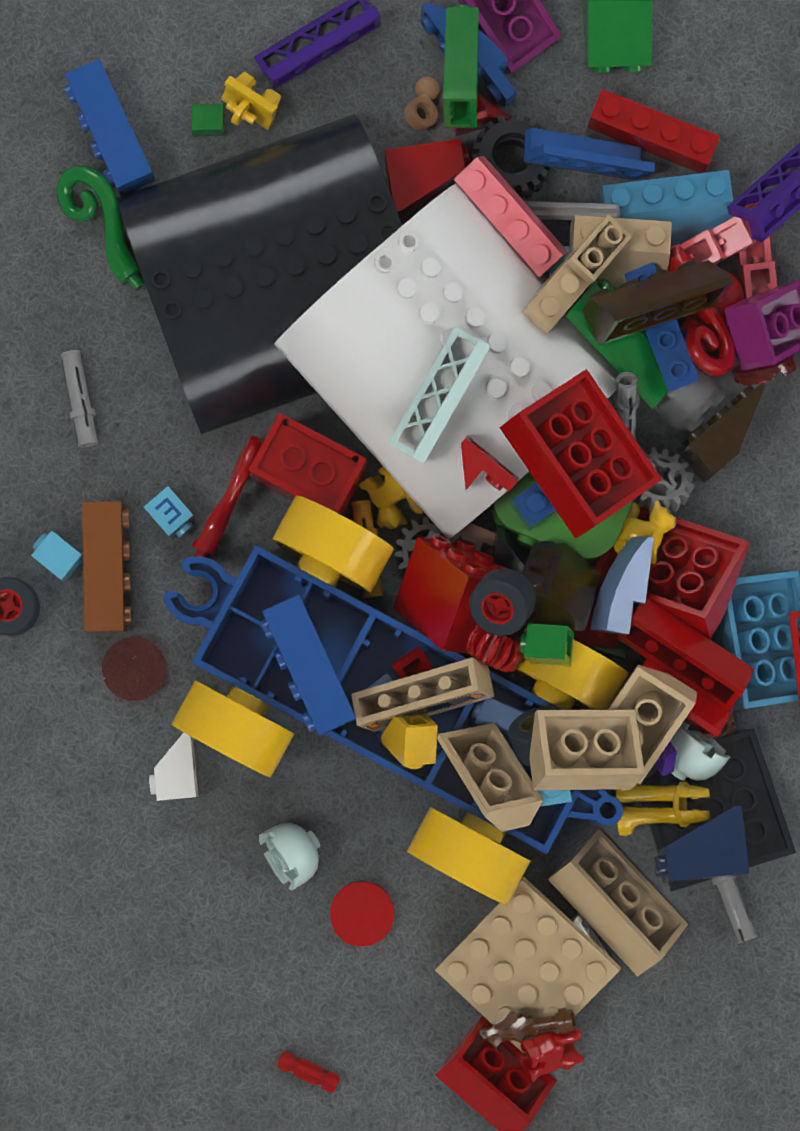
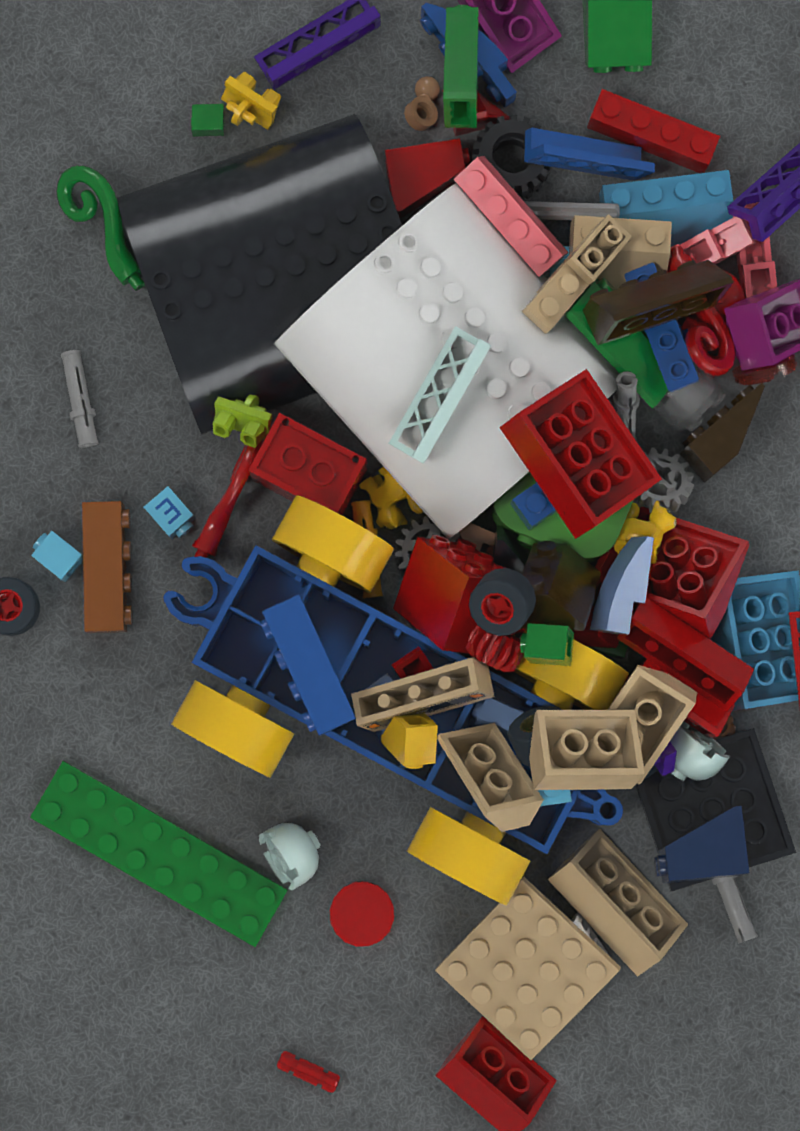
blue brick [64,59,155,196] -> none
clear red tile [102,637,166,701] -> none
white slope [149,733,199,801] -> none
red slope [461,435,519,492] -> none
reddish brown piece [480,1008,576,1049] -> none
red animal [519,1029,584,1083] -> none
yellow piece [616,781,710,836] -> none
none -> green plate [30,761,288,947]
none -> lime hips [213,394,272,448]

